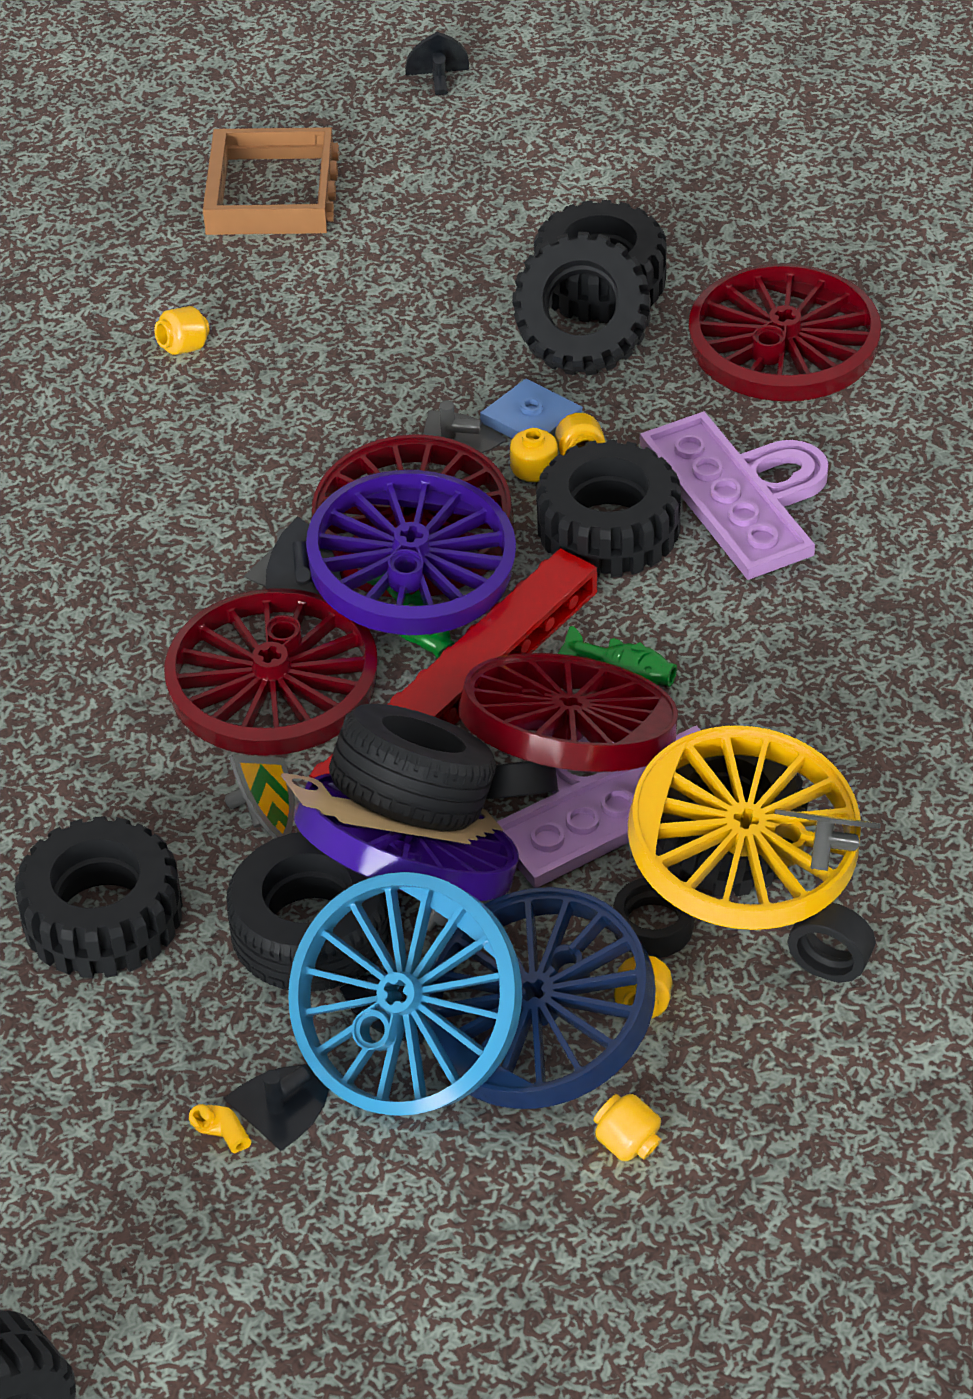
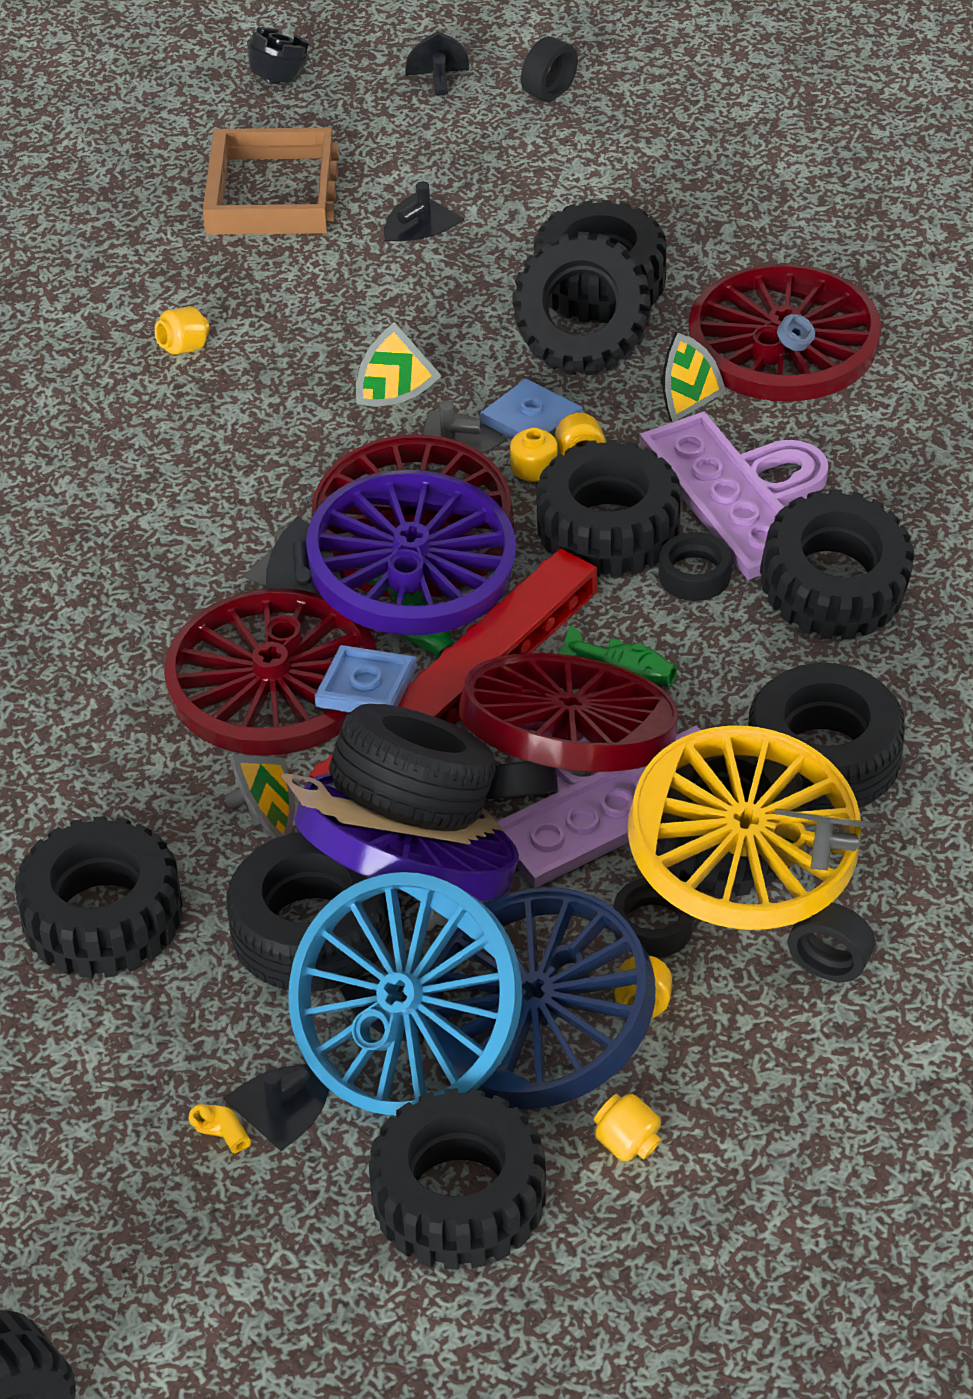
none -> black cone [247,27,309,84]
none -> medium blue plate [315,645,417,712]
none -> shield [356,322,441,407]
none -> black tyre [369,1088,546,1270]
none -> black shield [384,181,464,241]
none -> black tyre [521,36,578,102]
none -> black tyre [659,532,732,601]
none -> shield [660,332,726,422]
none -> black tyre [748,663,905,811]
none -> black tyre [760,489,915,640]
none -> sand blue tile [777,314,815,351]

